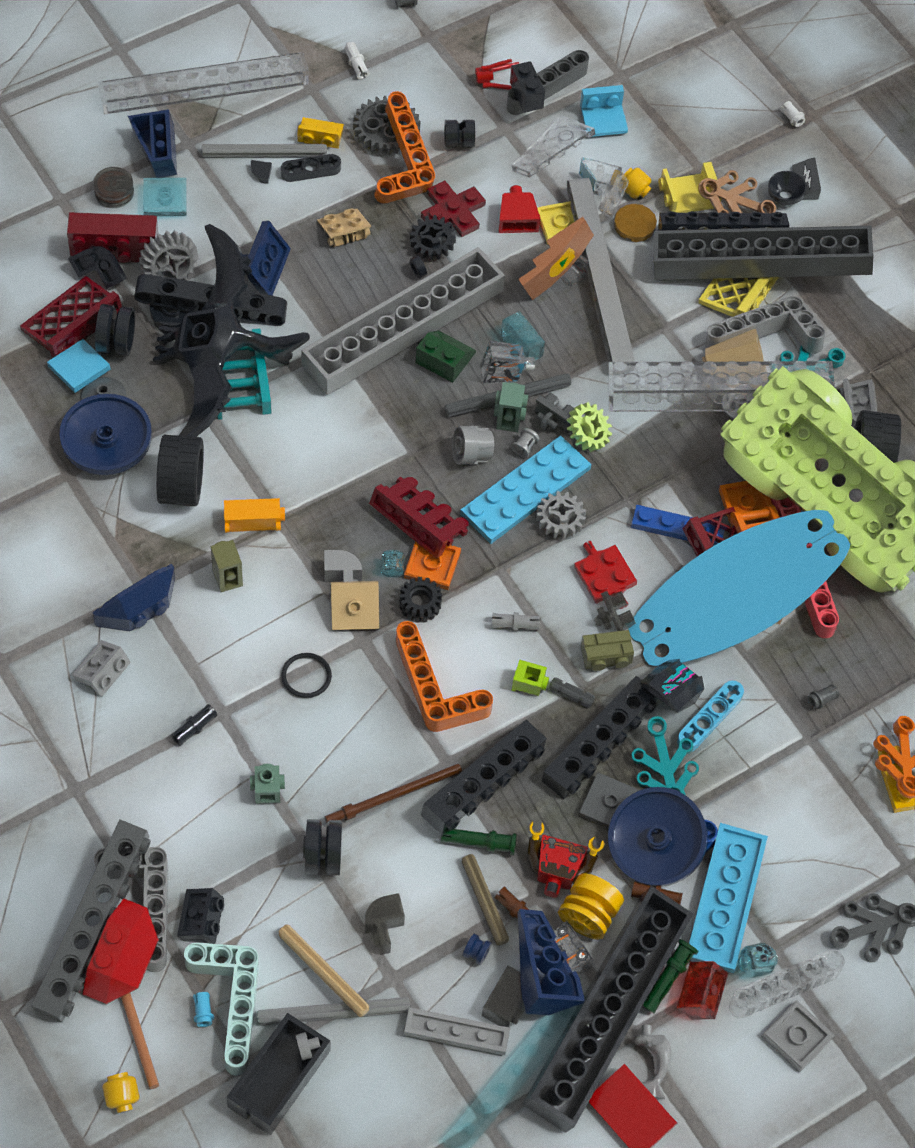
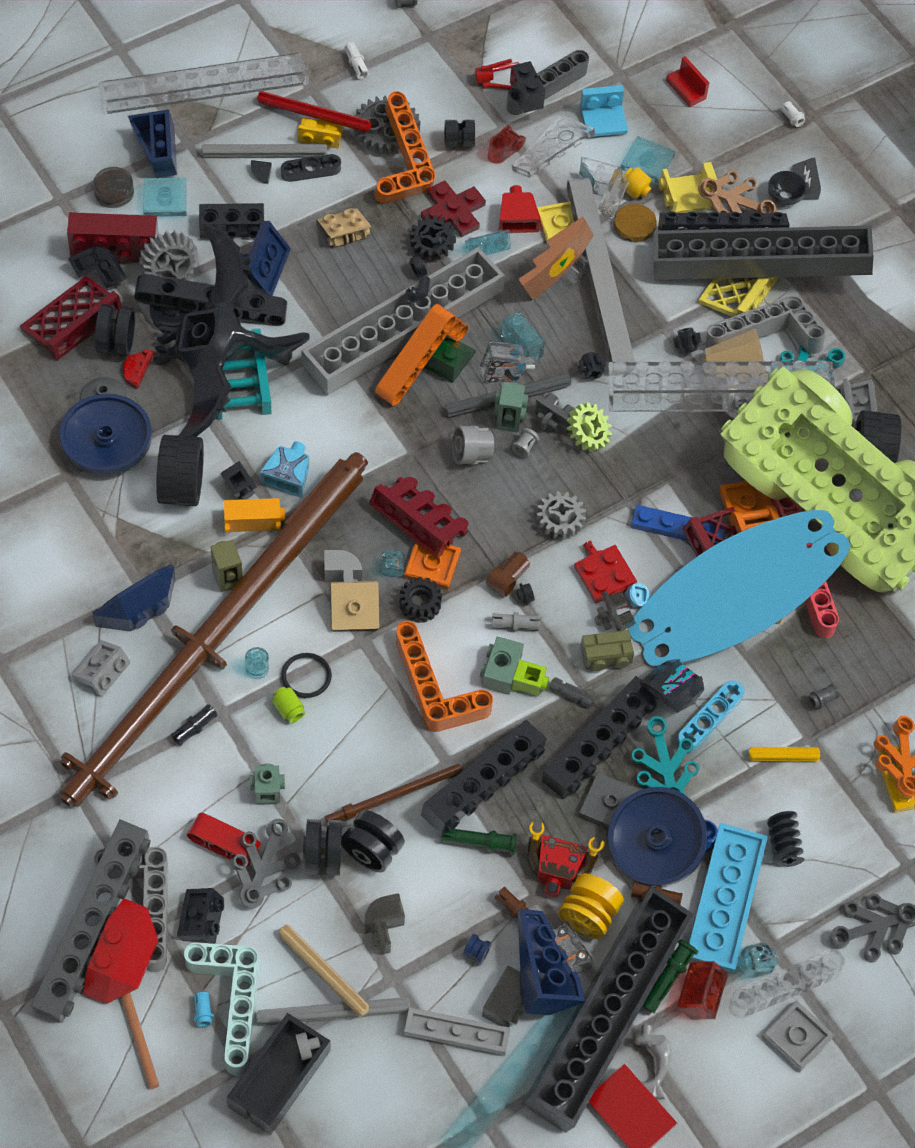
medium azure tile [47,339,111,393] -> none
yellow head [102,1072,140,1113] -> none
medium azure plate [460,435,591,544] -> none
dark tan axle [462,854,509,946] -> none
none -> reddish brown piece [59,452,368,807]
none -> red tile [123,349,154,389]
none -> red beam [186,812,262,867]
none -> black brick [199,203,264,238]
none -> black brick [220,461,257,500]
none -> dark grey plant [231,819,301,909]
none -> clear light blue wheel [245,647,269,679]
none -> red axle [257,91,371,132]
none -> medium azure torso [261,441,309,498]
none -> lime brick [272,687,306,724]
none -> black wheel [341,810,405,873]
none -> orange beam [375,304,469,406]
none -> black arm [405,276,430,302]
none -> clear light blue hinge [465,229,511,255]
none -> sand green brick [480,636,524,695]
none -> reddish brown piece [486,552,530,597]
none -> clear red piece [487,125,526,164]
none -> black plate [516,583,535,605]
none -> black gear [577,352,606,380]
none -> clear light blue plate [620,136,675,184]
none -> medium azure tile [626,583,650,607]
none -> red panel [666,56,710,107]
none -> black gear [673,327,702,353]
none -> yellow axle [748,746,820,762]
none -> black piece [767,811,805,867]

